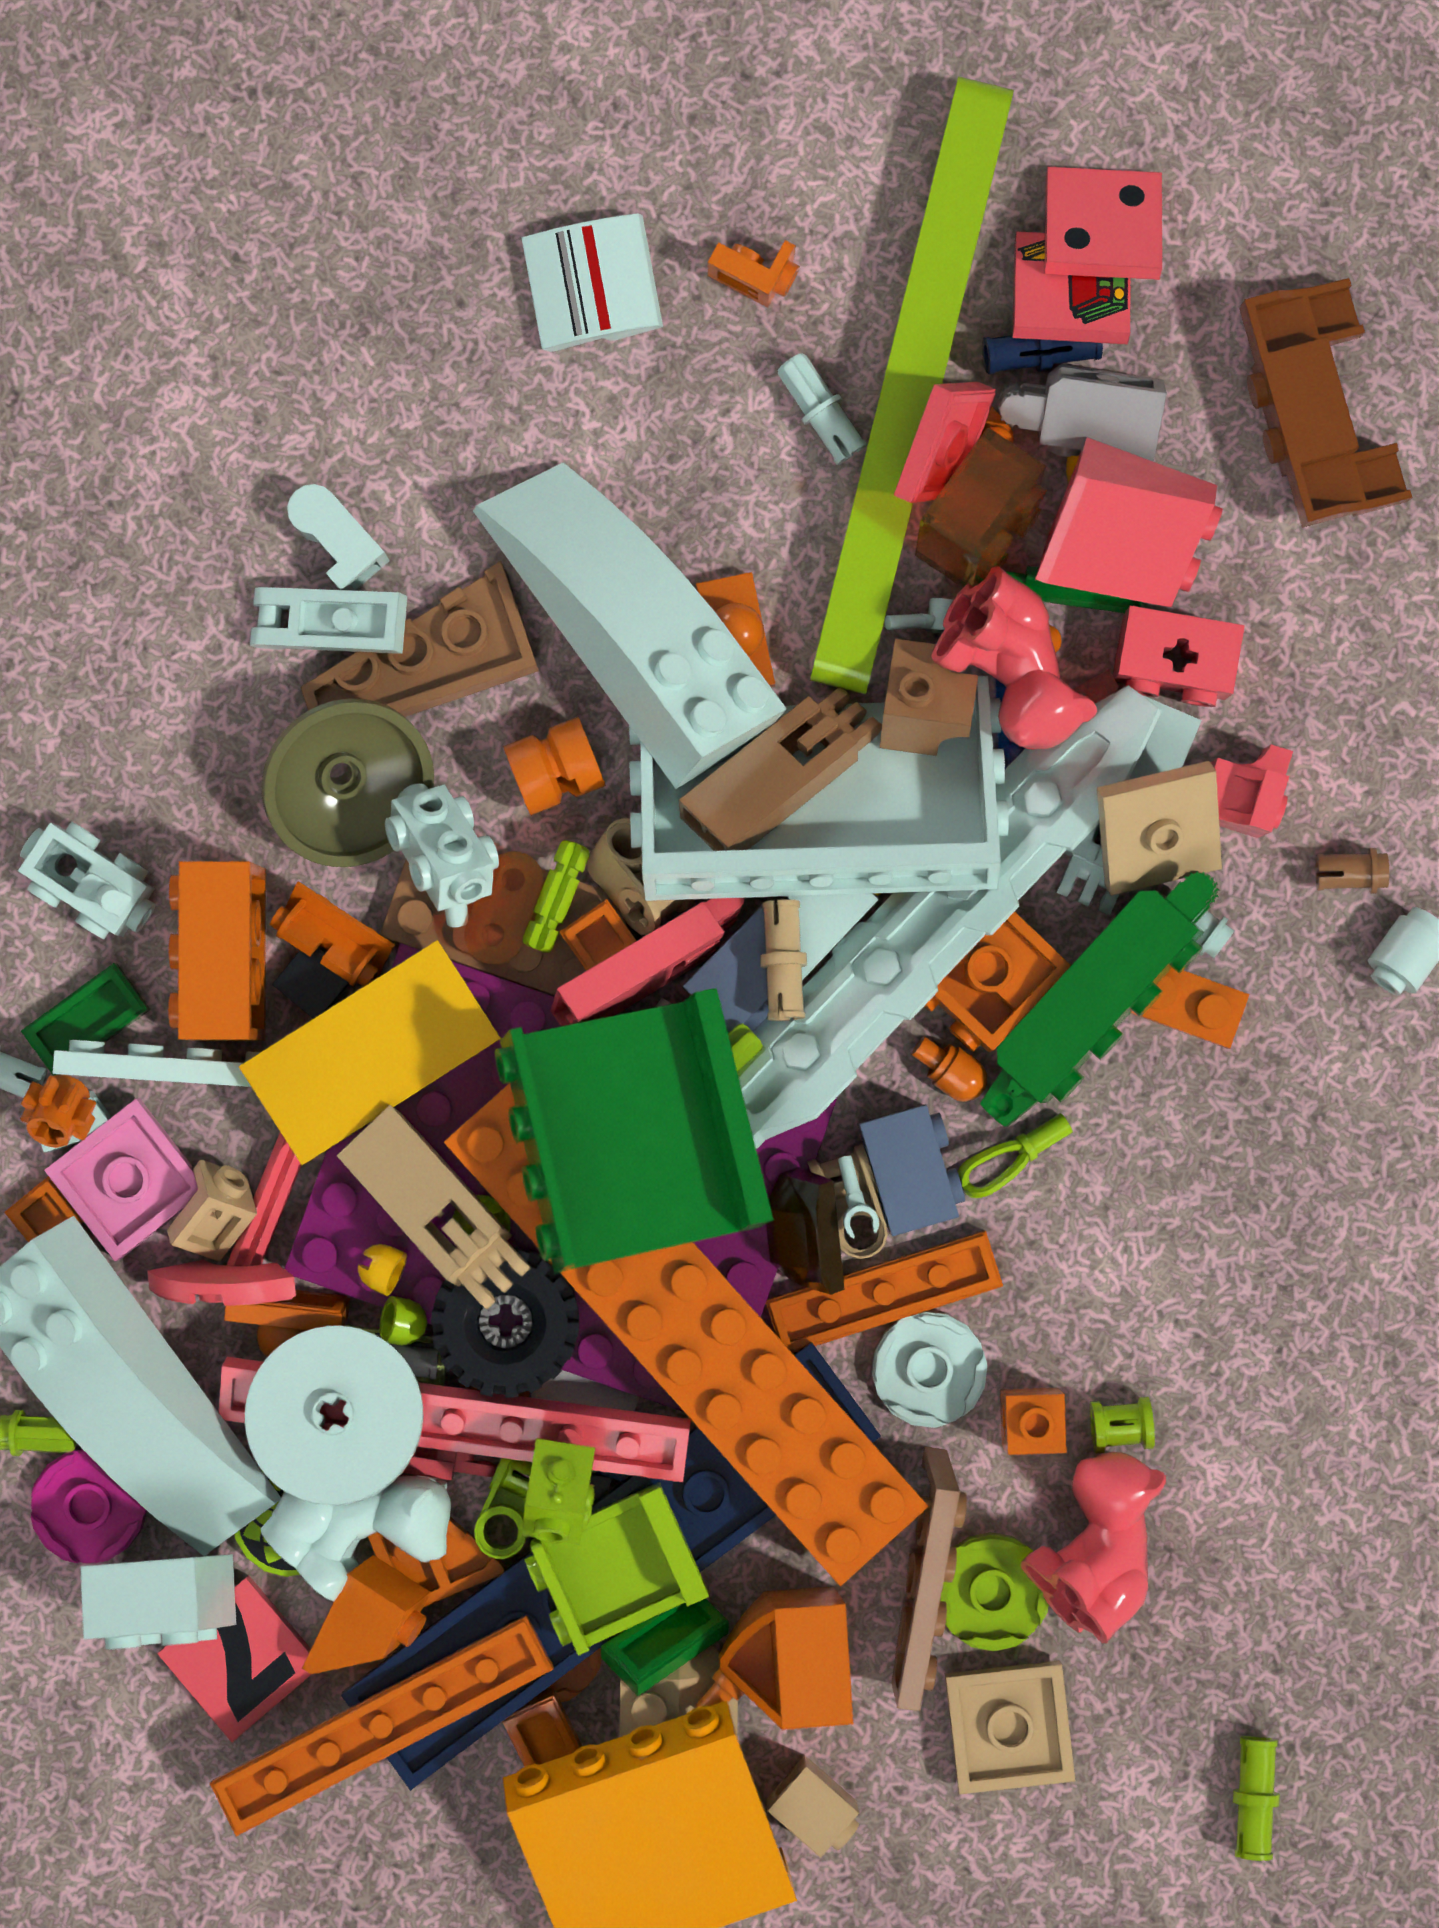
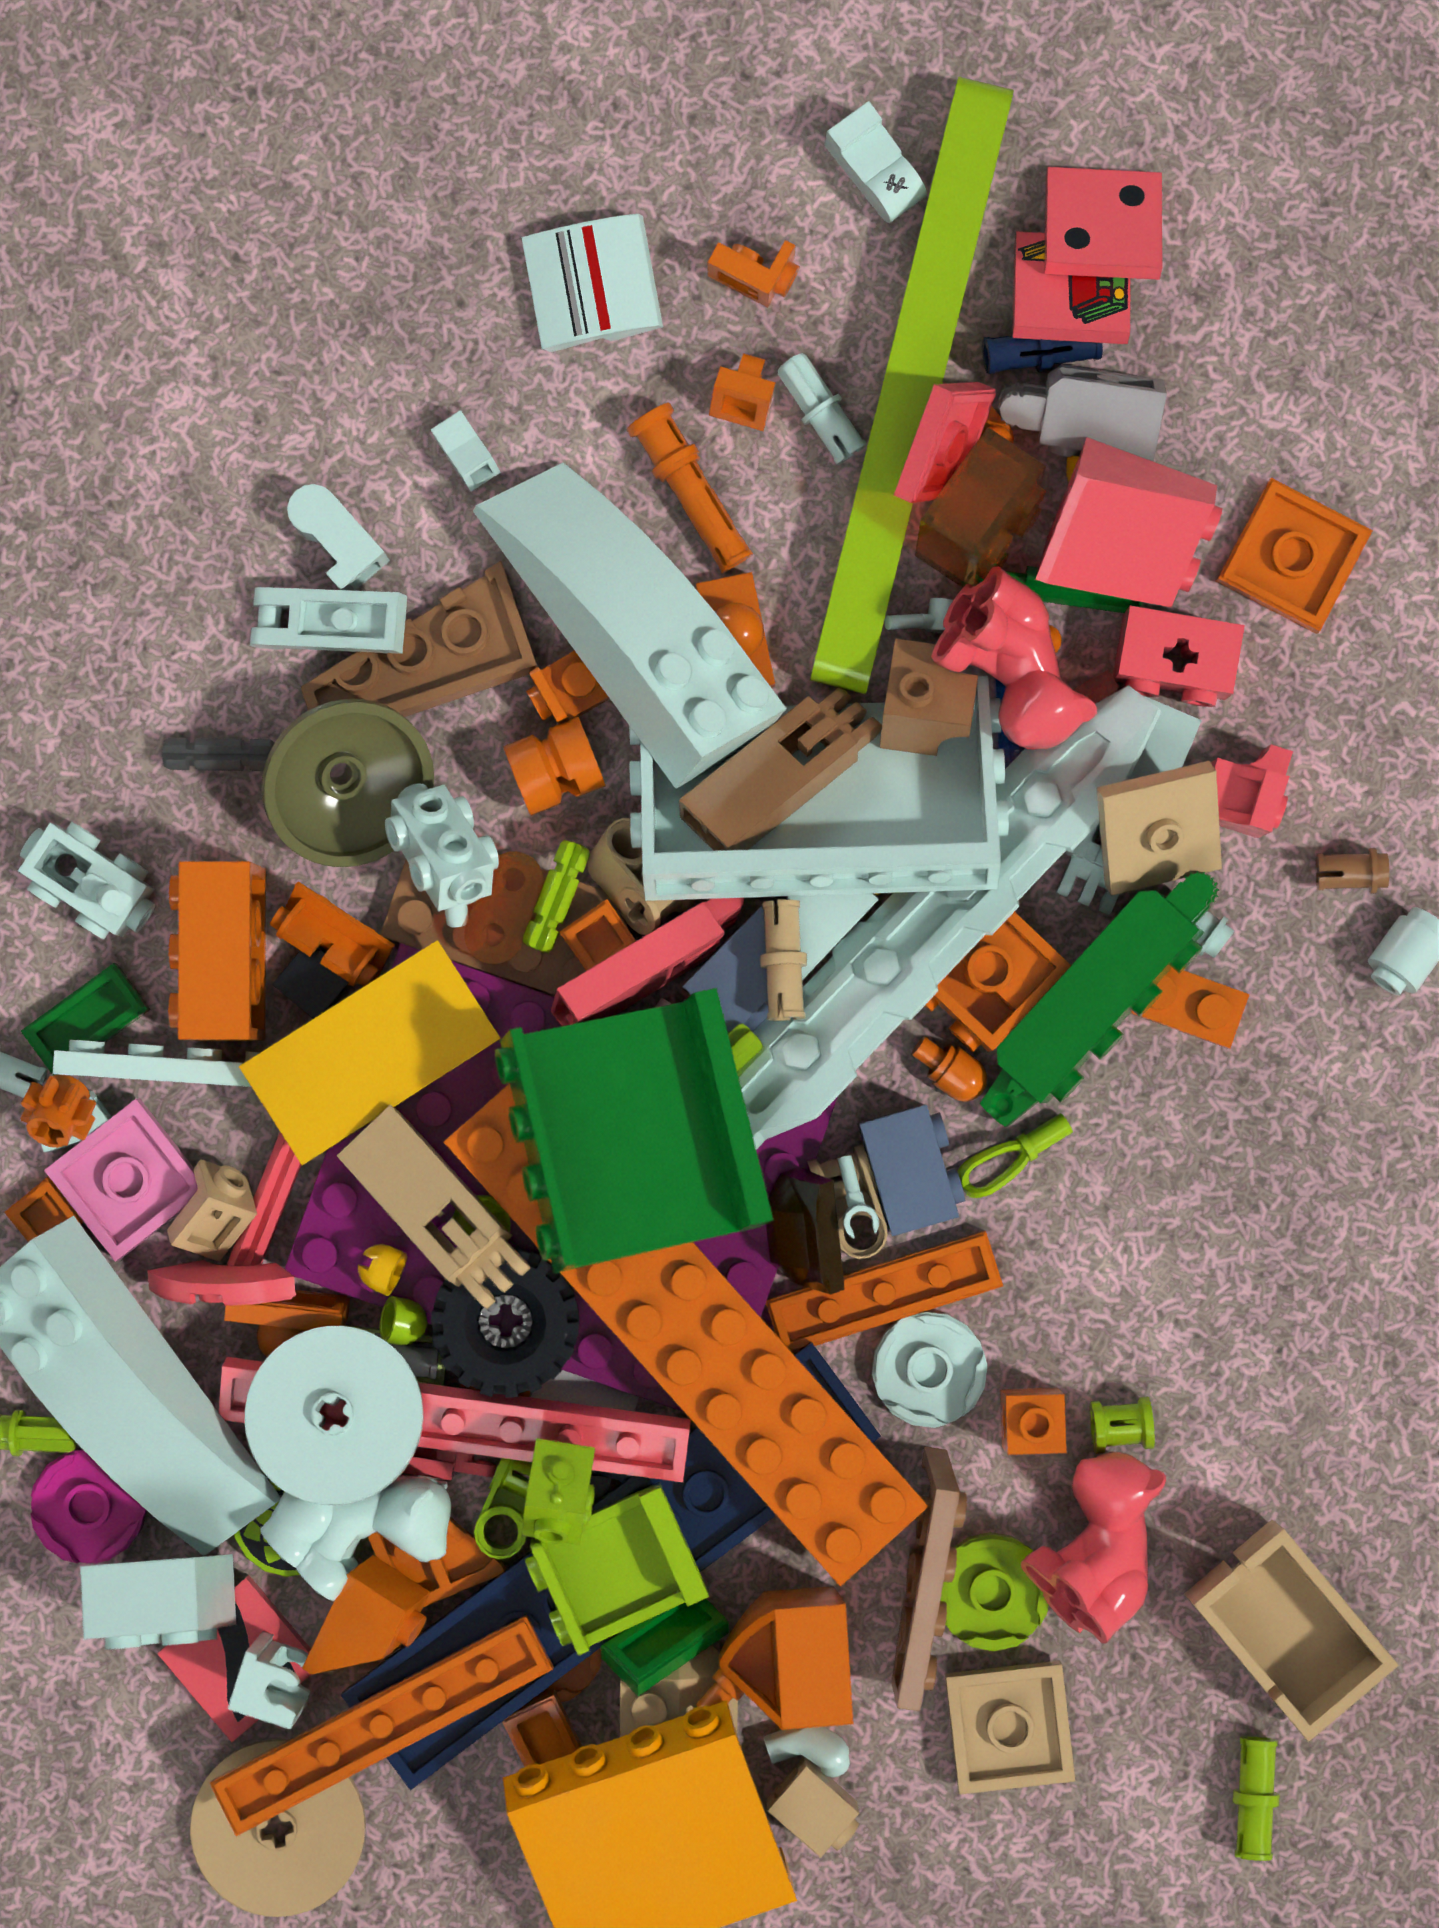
dark orange bracket [1239,278,1413,528] -> none
none -> dark grey axle [162,738,275,771]
none -> tan piece [190,1739,366,1917]
none -> light aqua hinge [228,1631,311,1729]
none -> light aqua piece [431,410,501,492]
none -> orange bracket [526,650,610,724]
none -> orange pin [626,402,753,573]
none -> orange tile [709,353,776,431]
none -> light aqua arm [763,1727,850,1778]
none -> light aqua leg [825,101,927,223]
none -> tan piece [1184,1519,1399,1742]
none -> orange tile [1216,478,1373,634]

